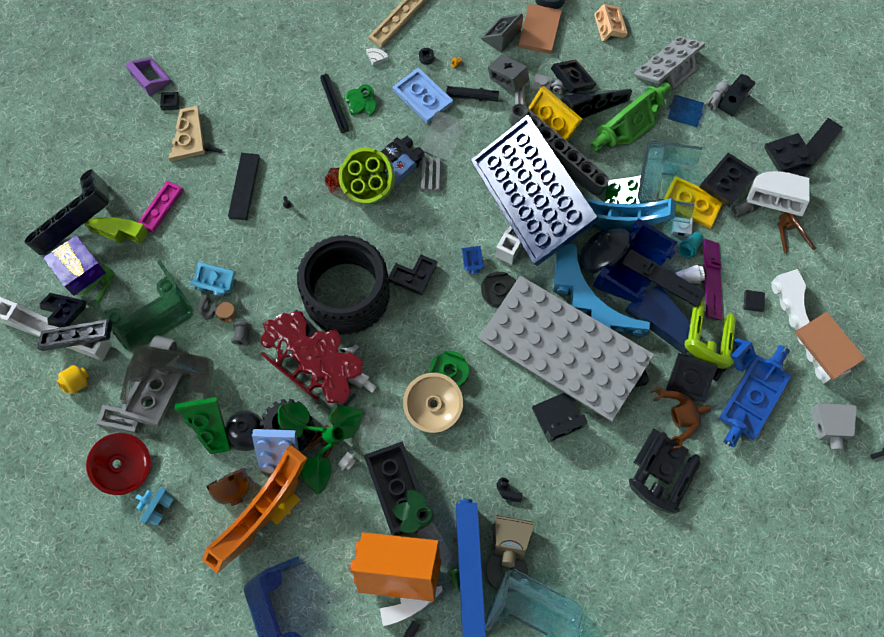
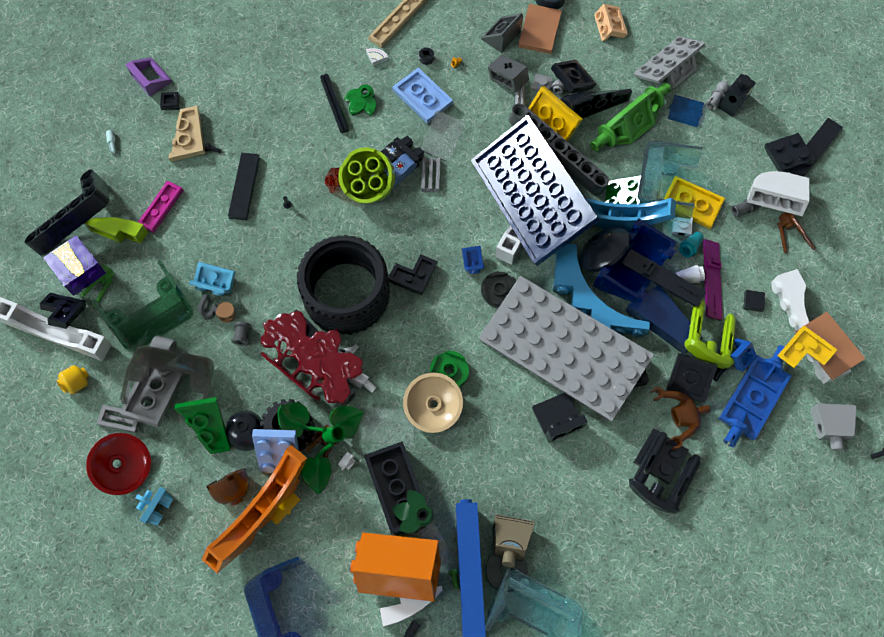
black tile [37,319,113,351] -> none
black pin [446,86,499,102] -> none
black arm [496,477,523,503] -> none
black plate [699,152,758,208] -> none
none -> light aqua pin [106,130,117,154]
none -> yellow plate [777,325,837,369]

